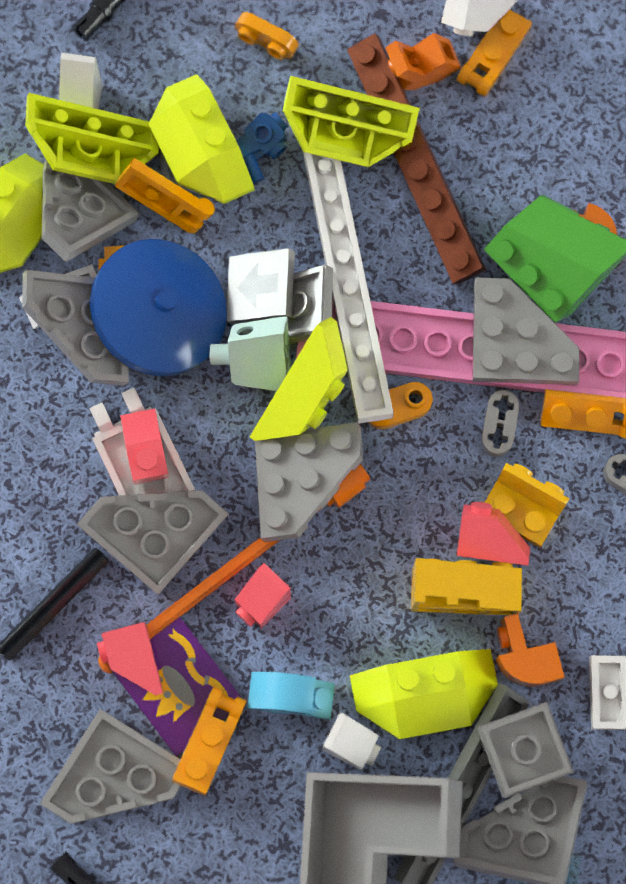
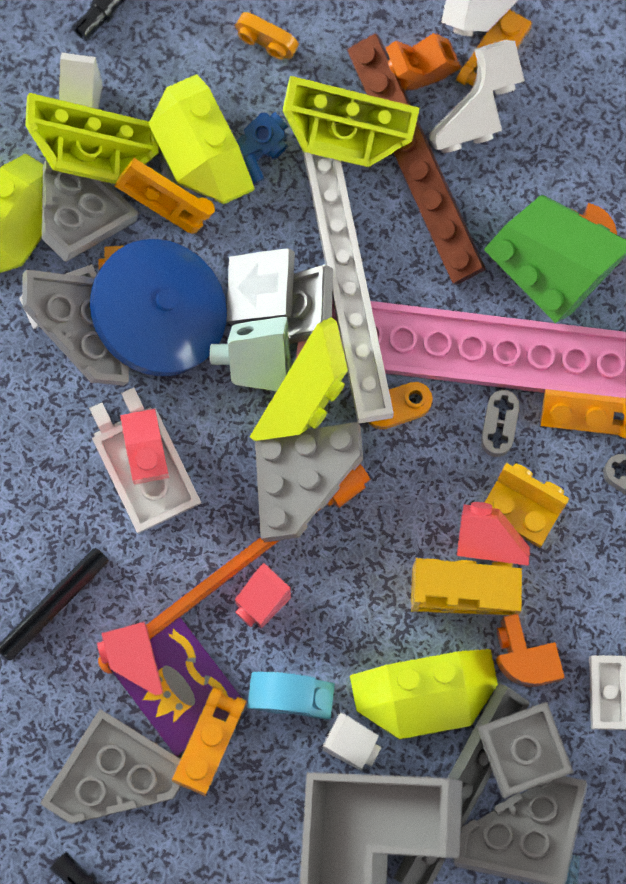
light grey plate [77,490,229,594] -> none
light grey plate [472,277,579,385] -> none
none -> white arch [429,40,524,153]

